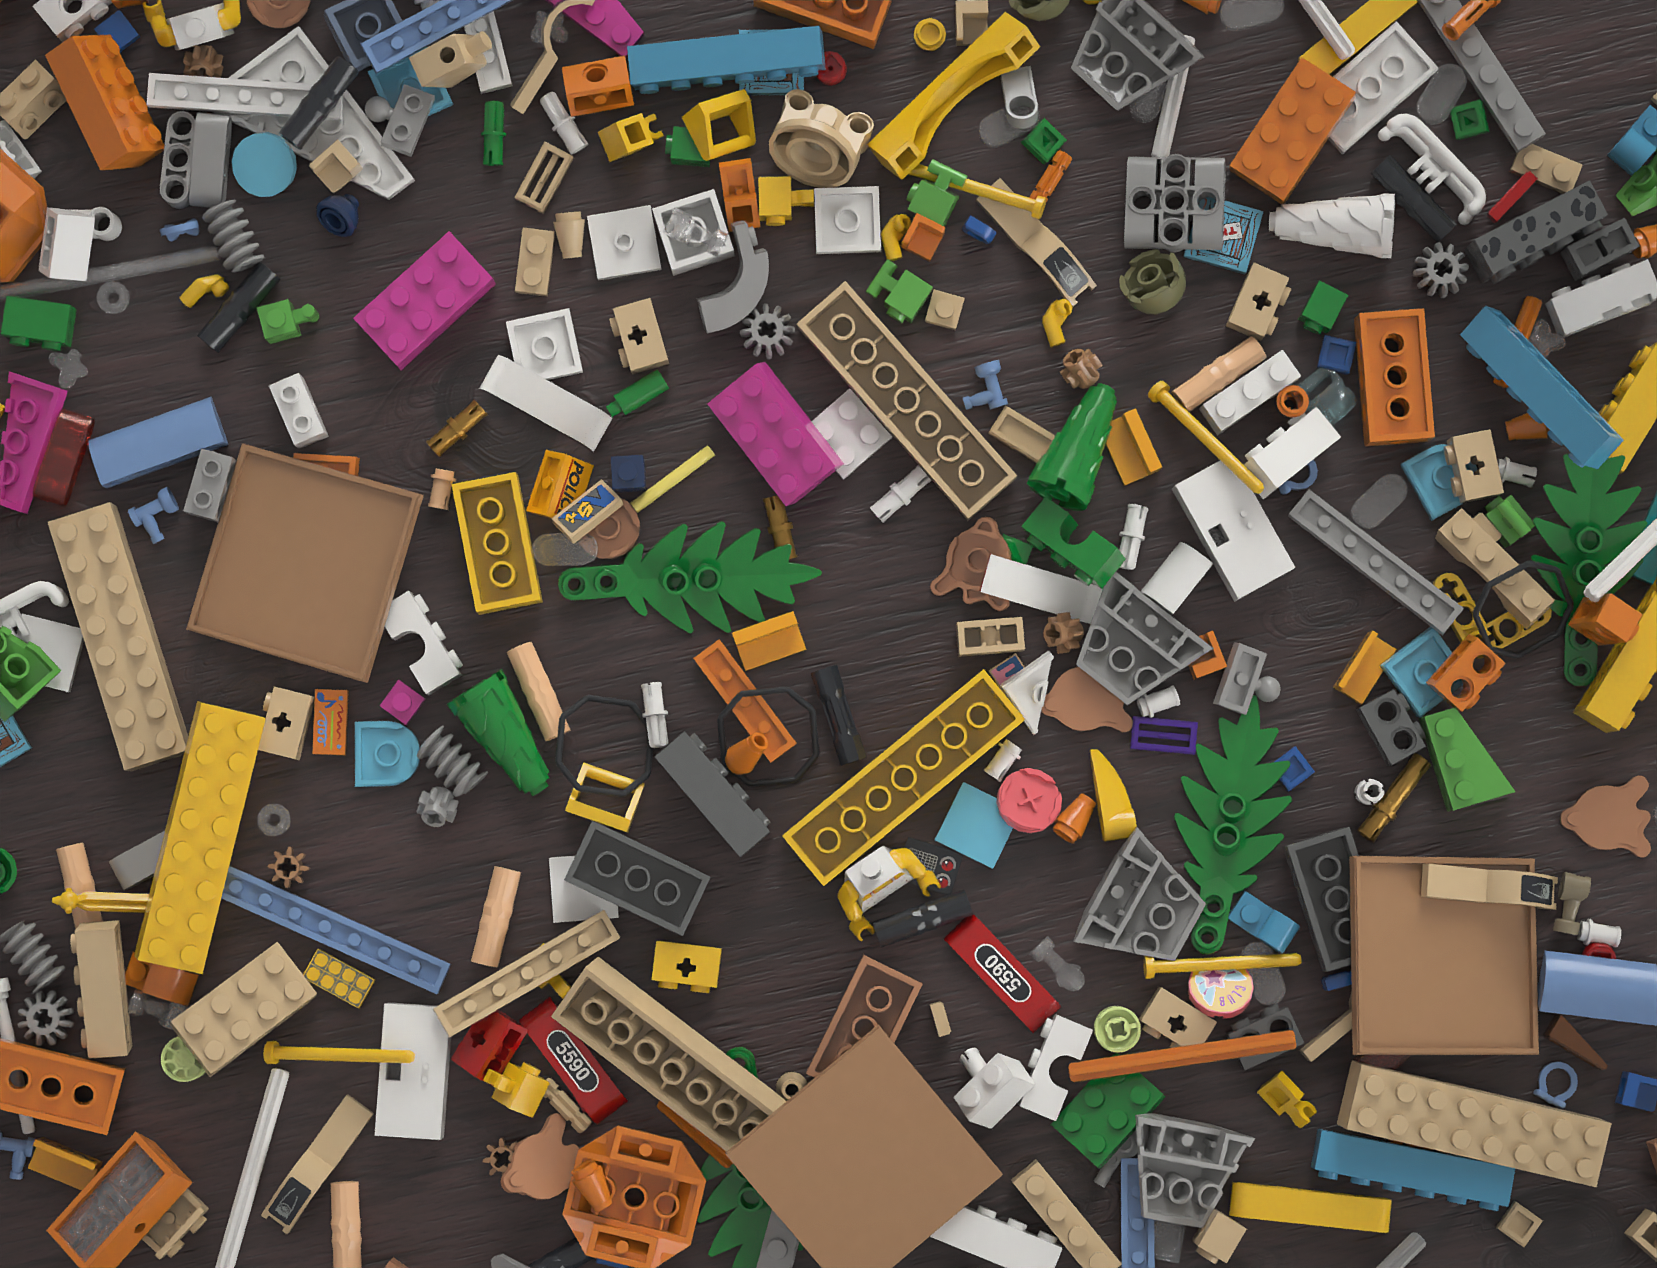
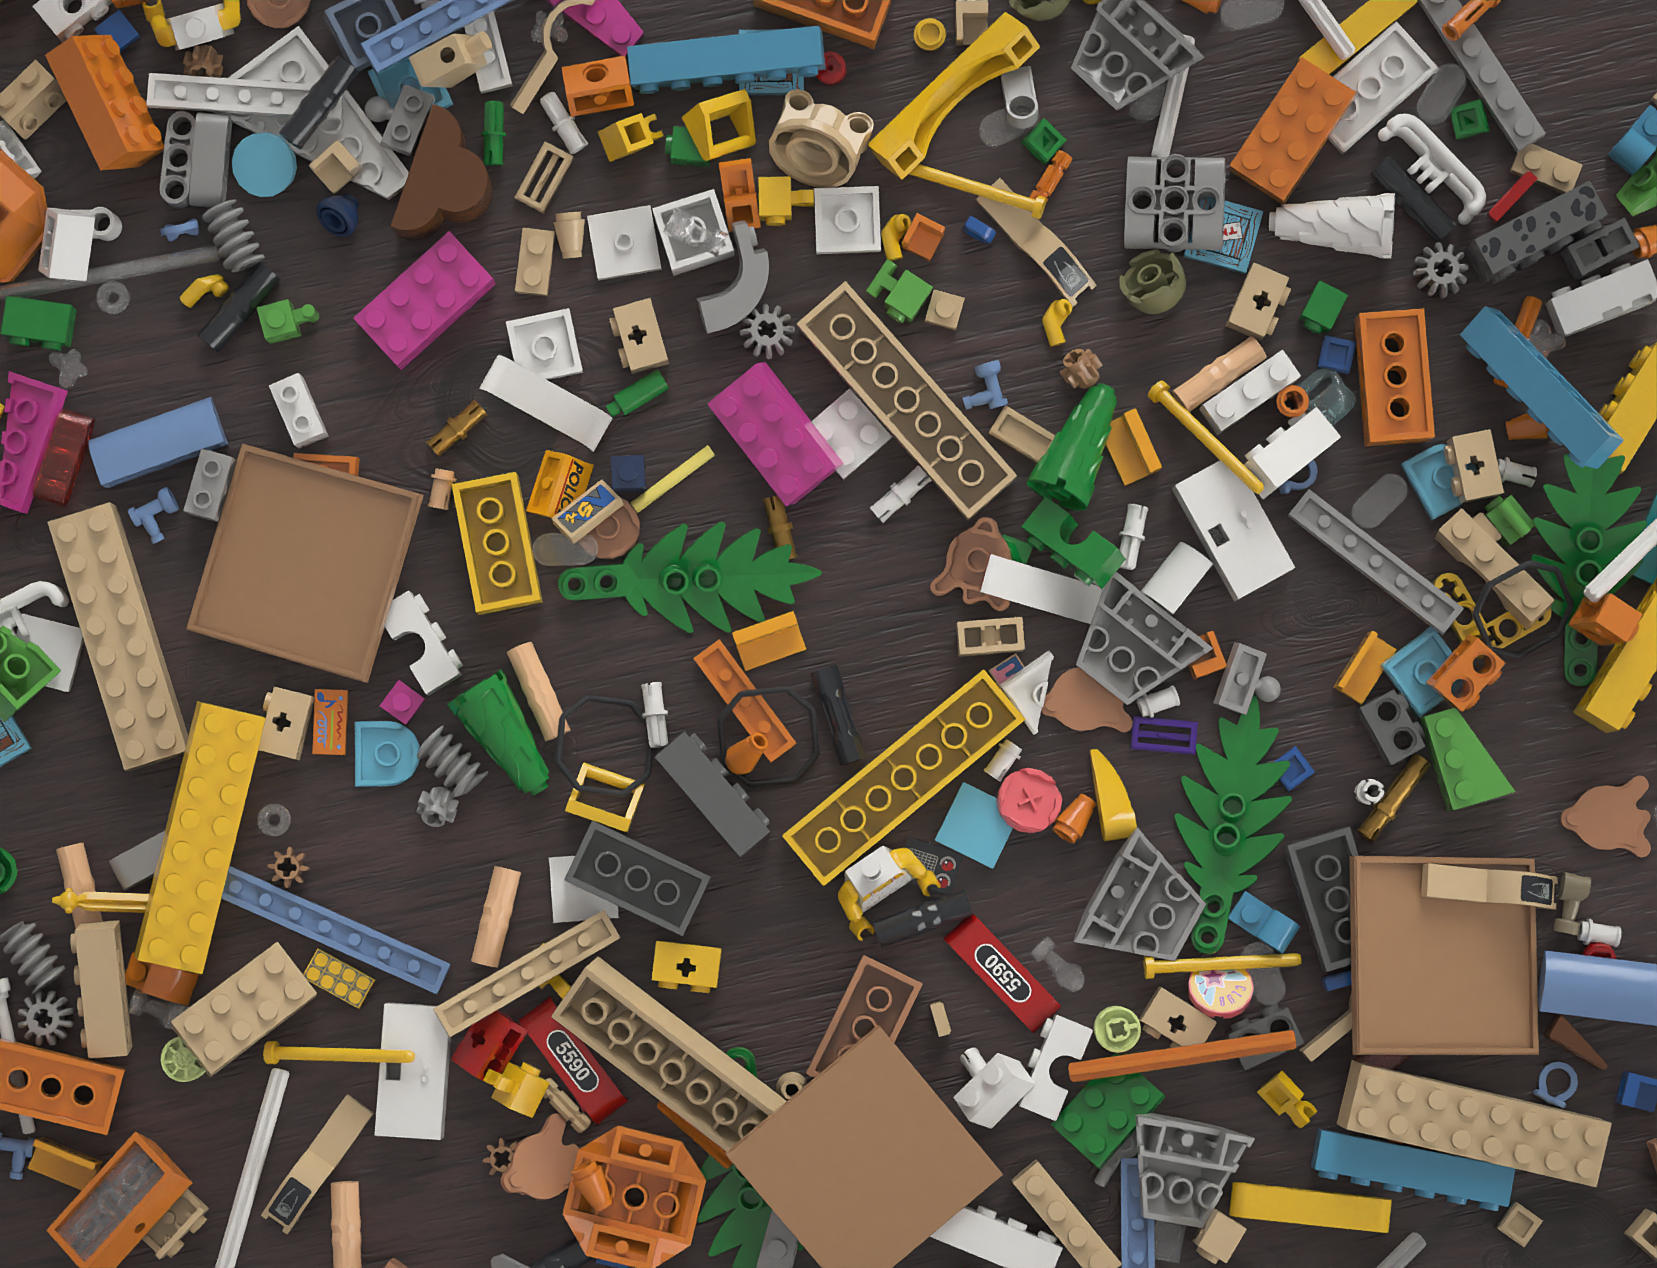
bright green brick [906,159,968,226] -> none
medium nougat gear [1044,612,1084,654] -> none
none -> reddish brown brick [391,104,493,241]

